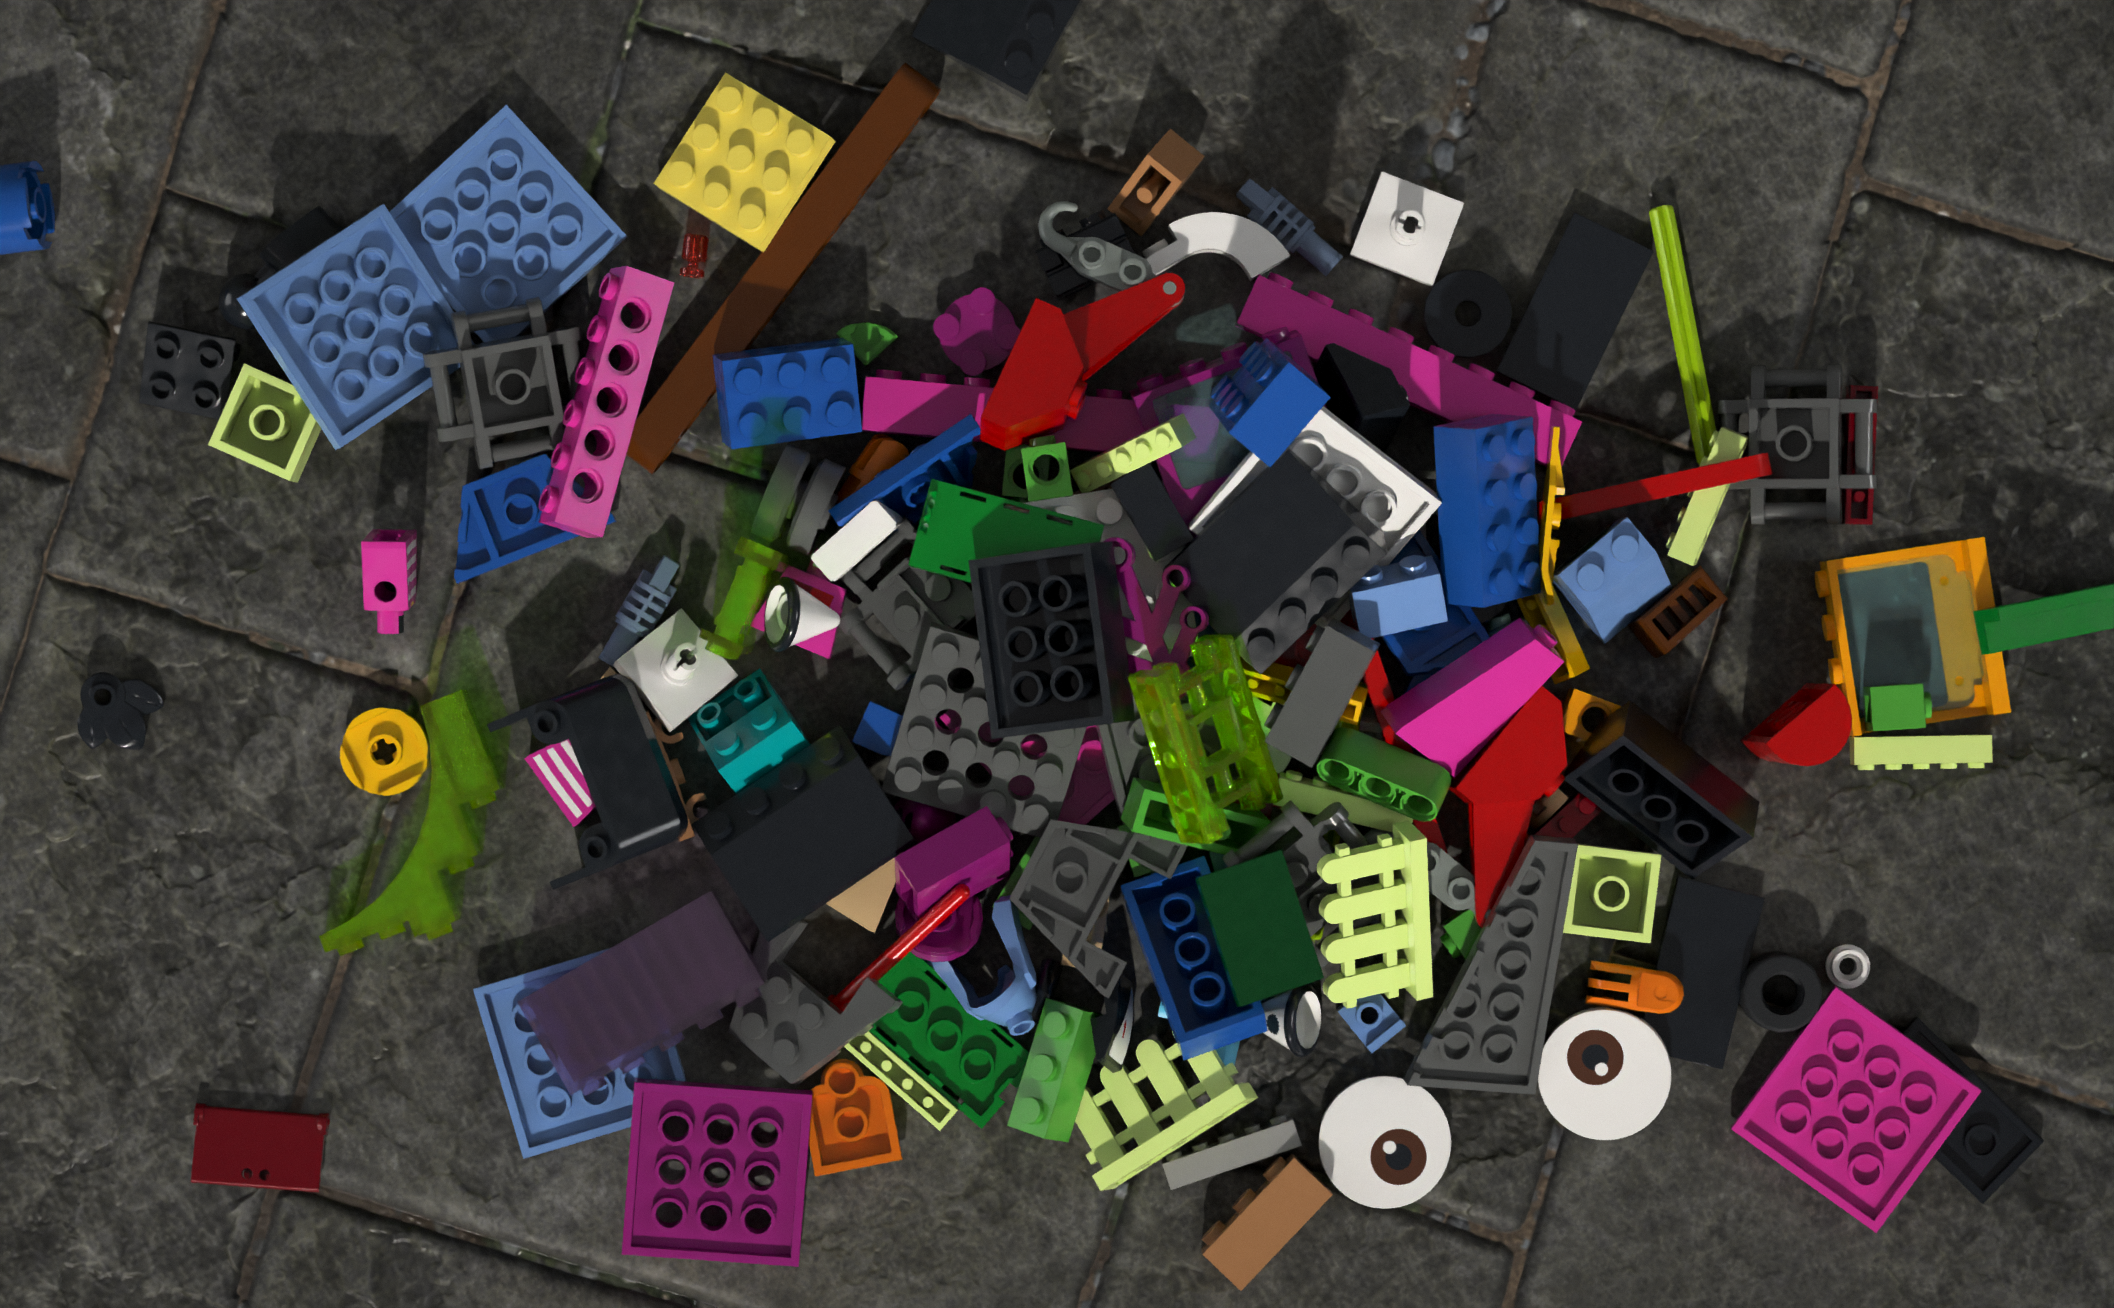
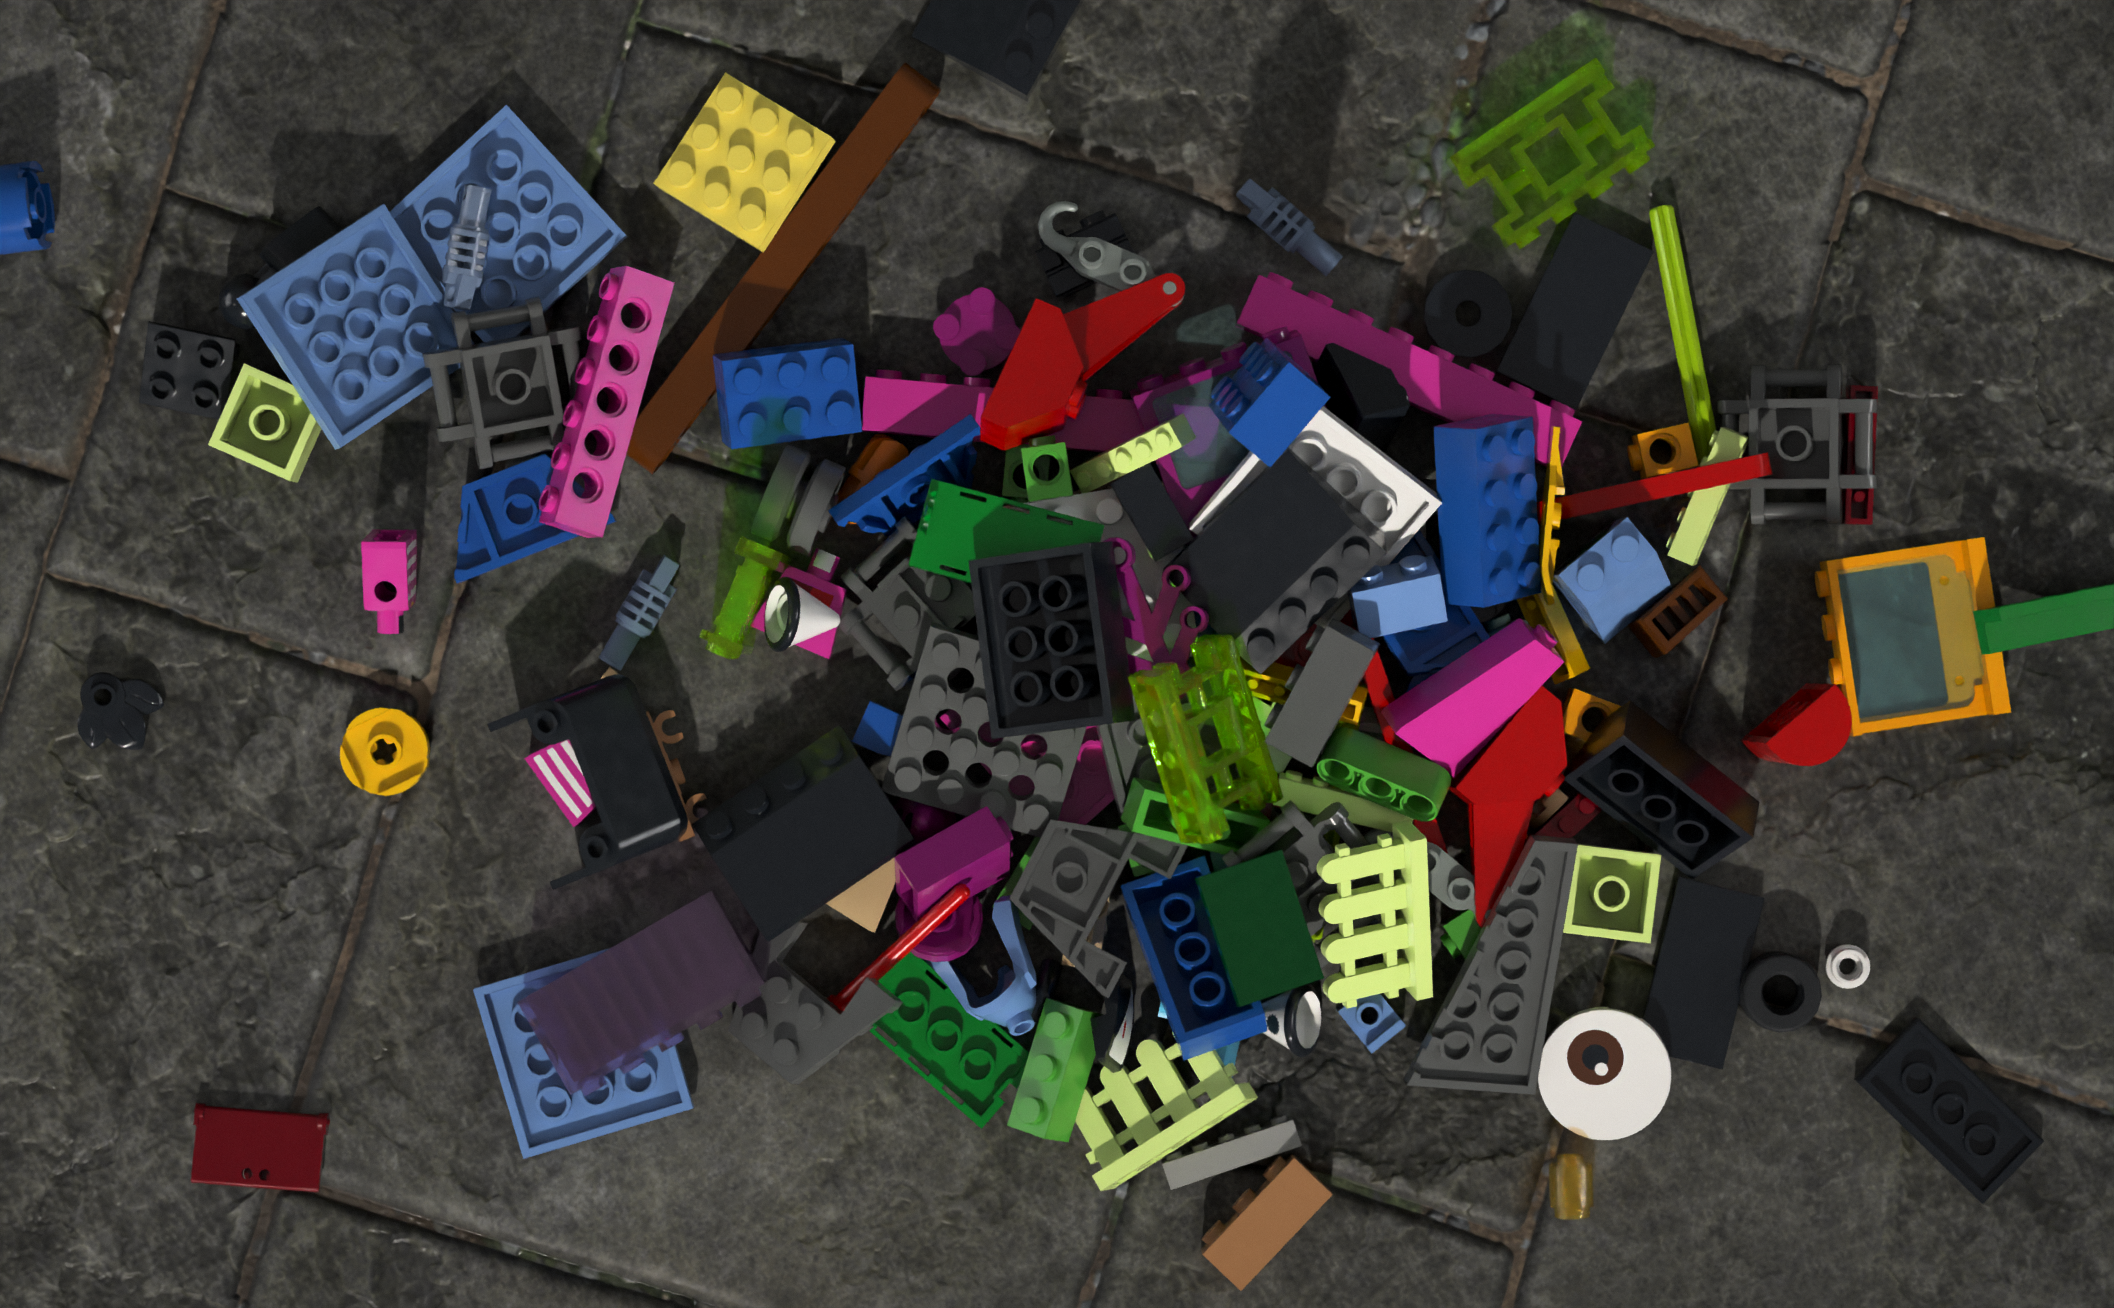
clear neon green arch [319,689,505,956] -> none
white tile [613,608,738,732] -> none
magenta piece [622,1078,812,1267] -> none
clear red piece [680,233,709,279] -> none
teal slope [687,668,810,794] -> none
orange plate [809,1059,903,1177] -> none
white slope [811,500,903,582] -> none
bright green tile [836,322,899,366] -> none
yellowish green piece [844,1031,958,1131] -> none
medium nougat slope [1107,129,1205,236] -> none
white arch [1142,212,1290,281] -> none
white tile [1318,1075,1451,1209] -> none
white tile [1350,172,1464,287] -> none
orange arm [1585,960,1684,1014] -> none
dark pink plate [1731,985,1981,1233] -> none
yellowish green piece [1849,734,1993,770] -> none
bright green brick [1863,683,1932,731] -> none
none -> sand blue hinge [442,185,492,310]
none -> clear neon green fence [1446,58,1656,249]
none -> clear yellow brick [1549,1154,1594,1219]
none -> light orange brick [1627,422,1699,479]

